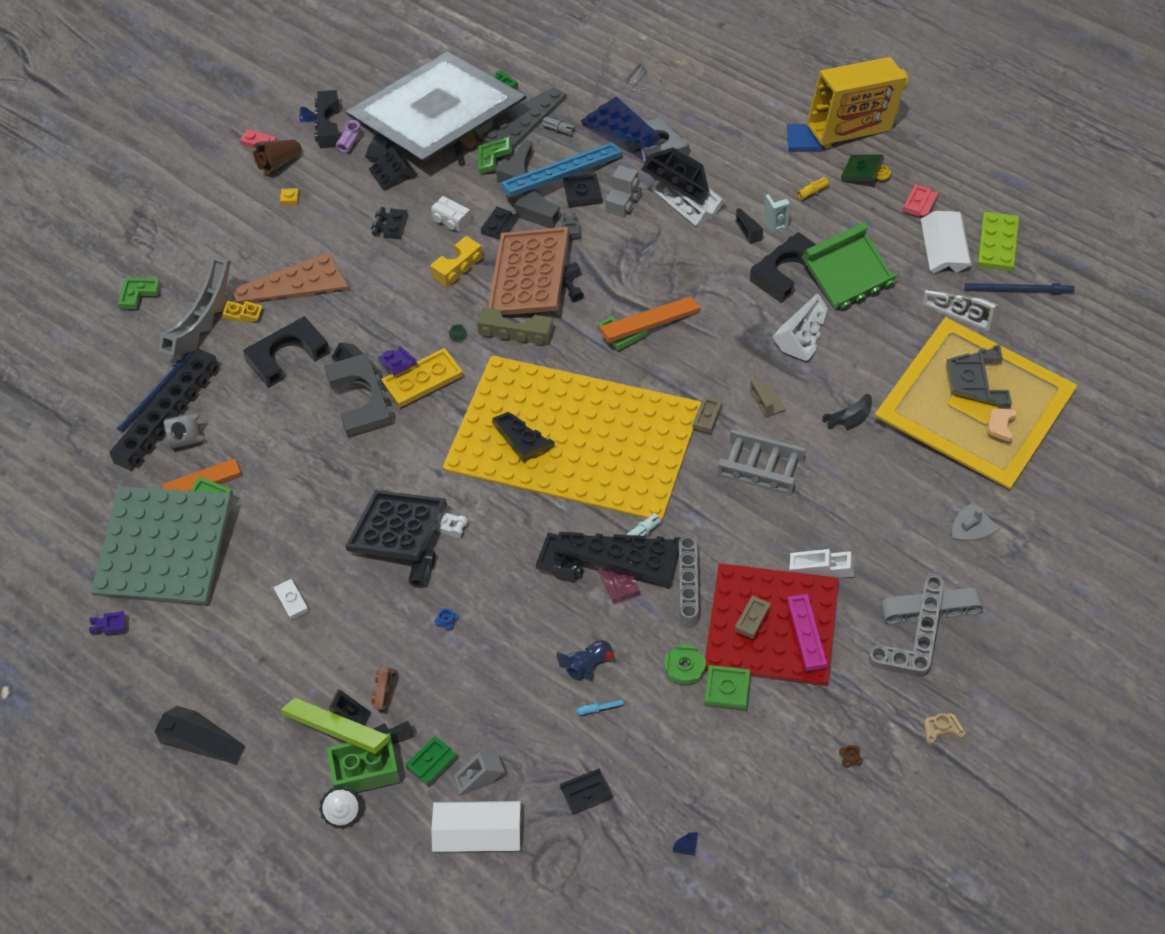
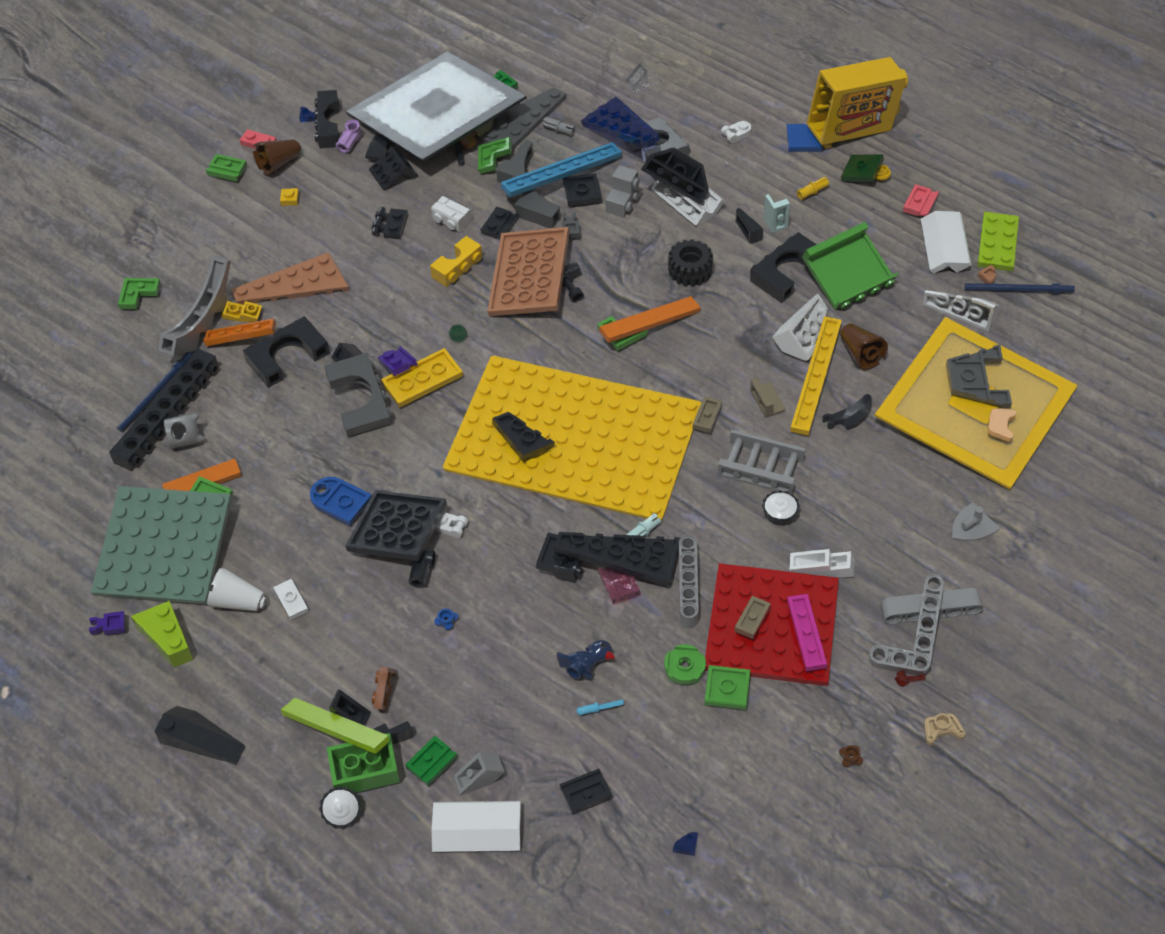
olive arch [477,307,553,345] -> none
none -> lime wedge [131,601,193,668]
none -> orange tile [203,319,277,346]
none -> bright green plate [206,154,247,182]
none -> white cone [207,568,266,611]
none -> blue plate [310,477,372,526]
none -> black tyre [668,239,713,286]
none -> white plate [720,121,751,143]
none -> white piece [762,490,800,523]
none -> yellow plate [790,316,842,436]
none -> reddish brown cone [840,323,888,370]
none -> clear red hand [894,670,926,687]
none -> nougat tile [977,265,996,284]

